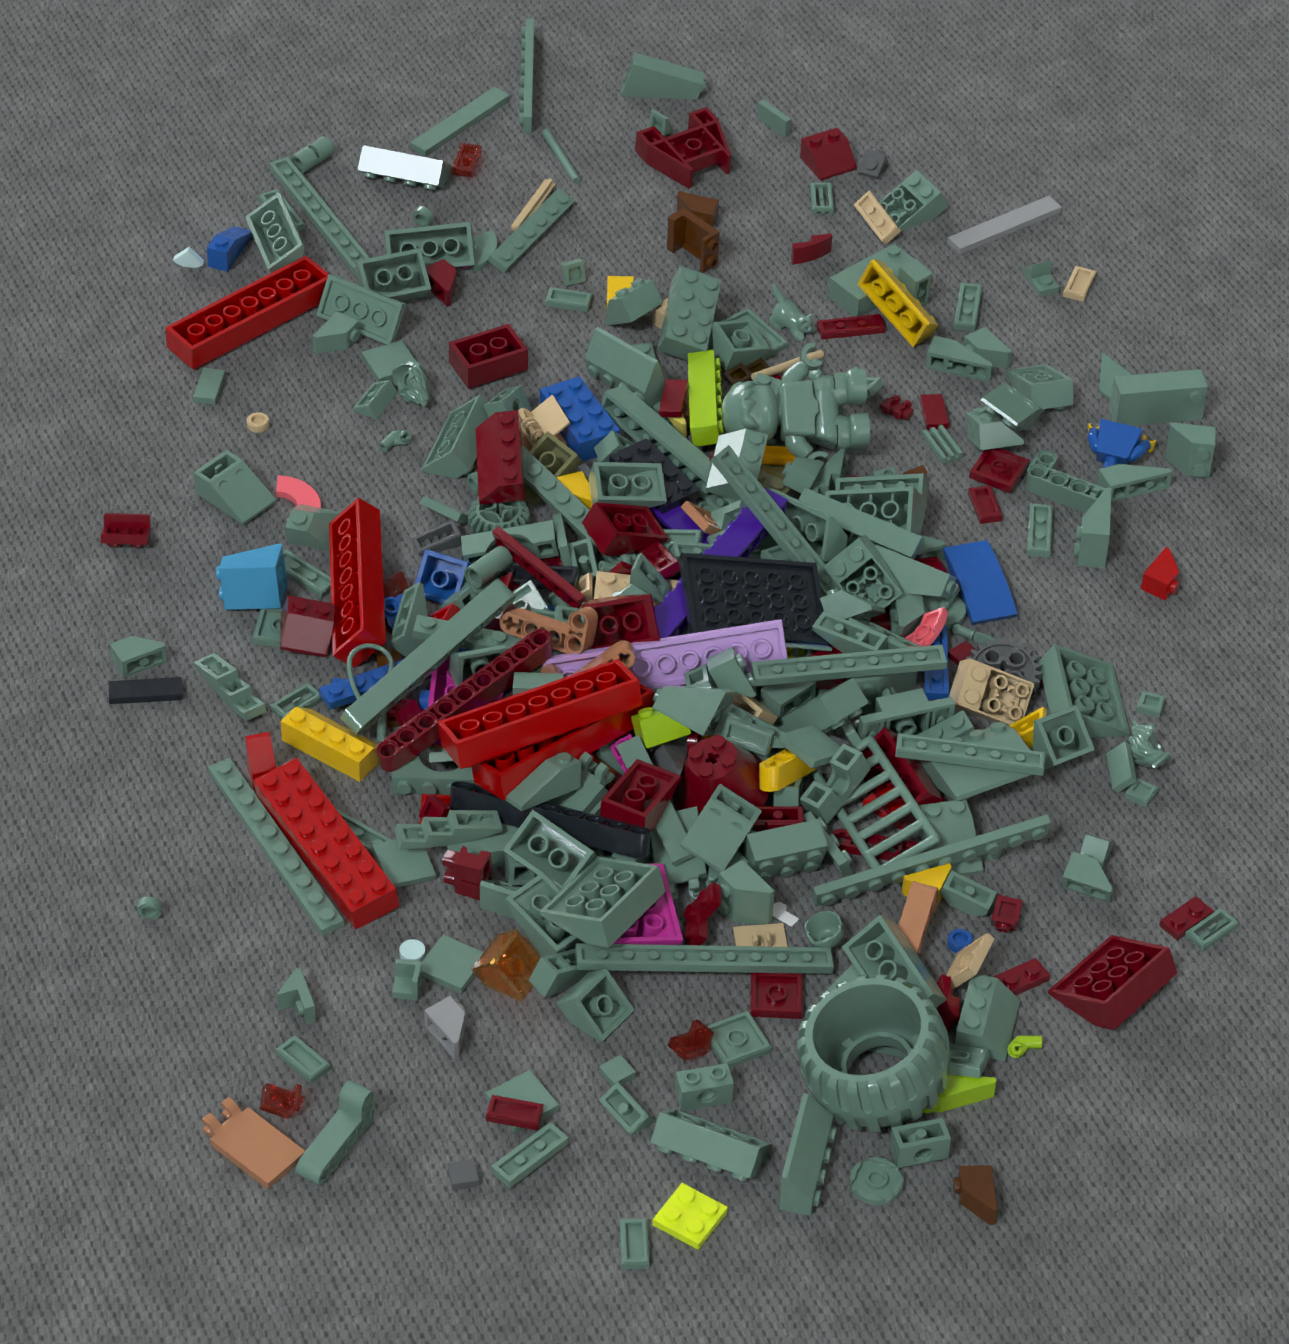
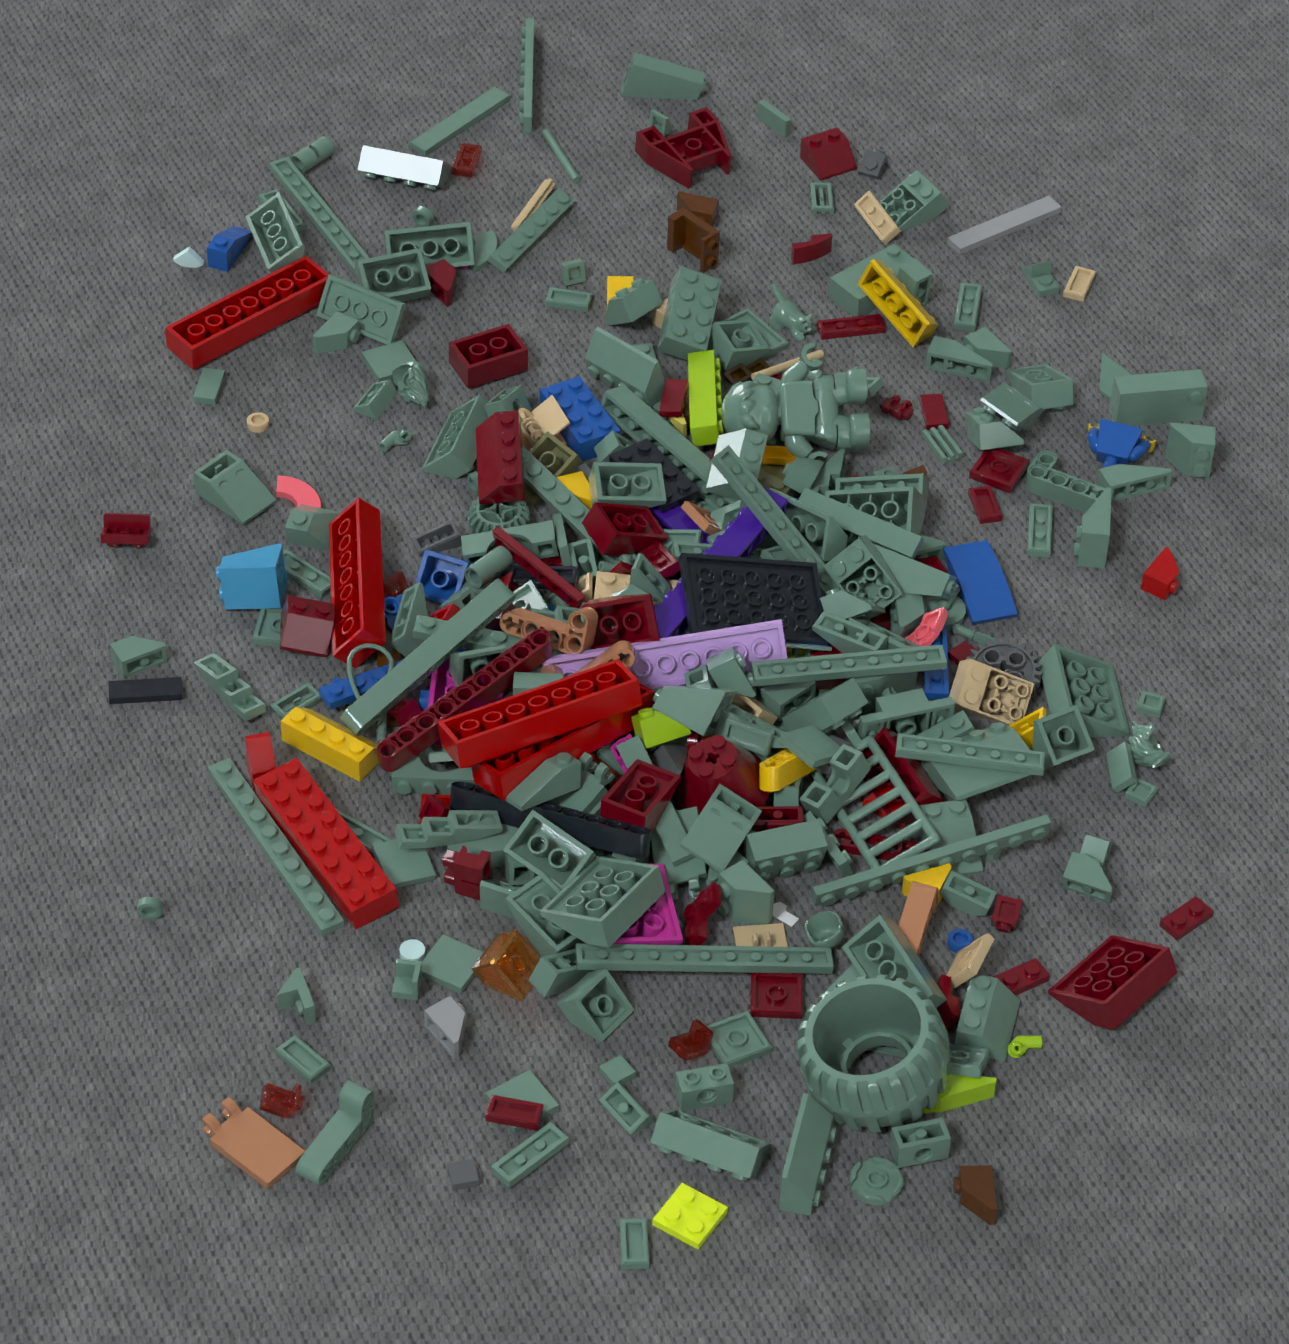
sand green tile [420,496,468,524] -> none
sand green tile [1185,908,1239,952] -> none

